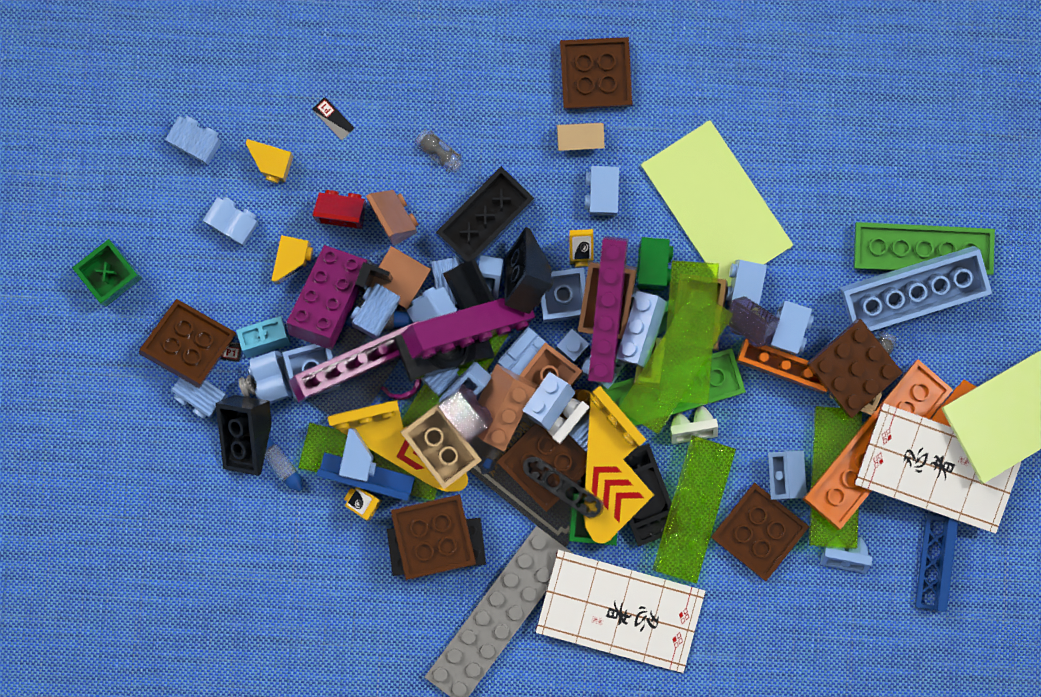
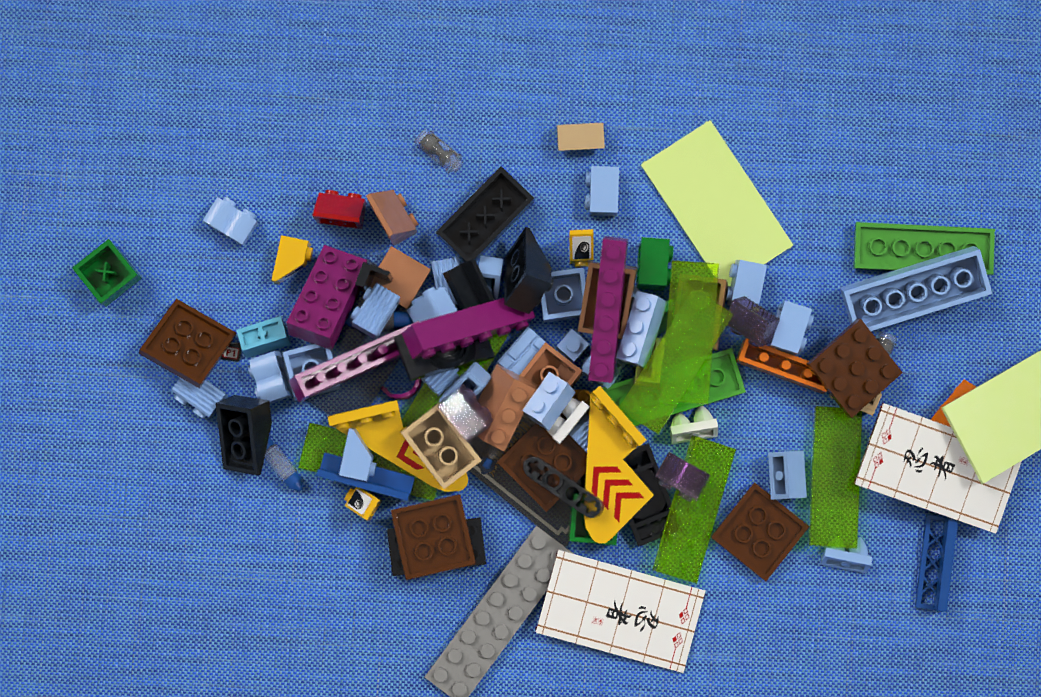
light blue brick [165,116,221,165] -> none
light grey bush [239,375,257,397] -> none
yellow slope [246,139,294,184] -> none
sticker [312,97,354,140] -> none
reddish brown plate [560,37,632,110] -> none
orange plate [803,359,953,530] -> none
none -> clear purple brick [655,452,711,502]

